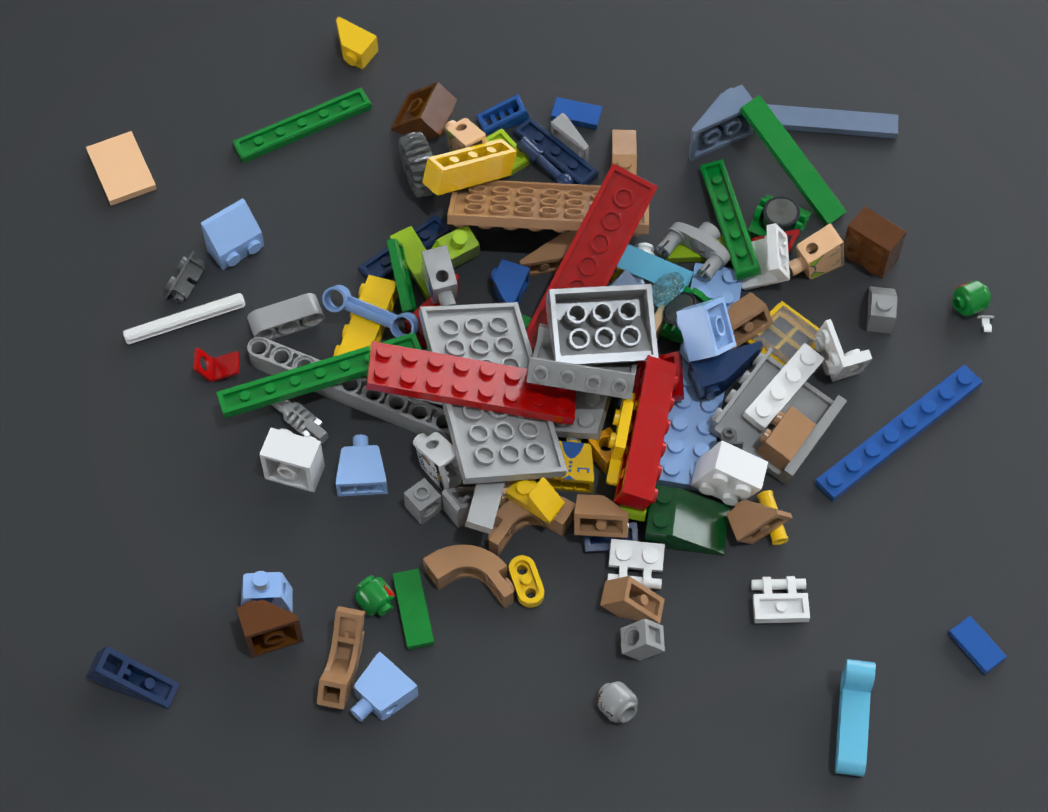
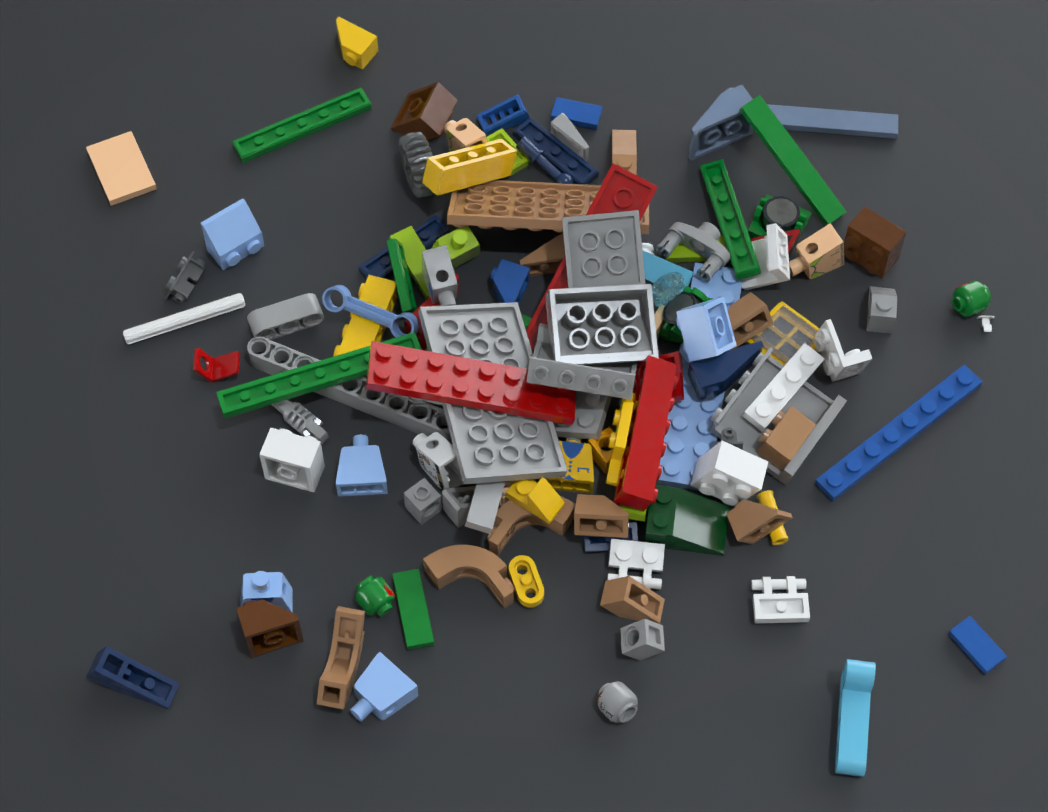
none -> light grey plate [562,210,645,288]

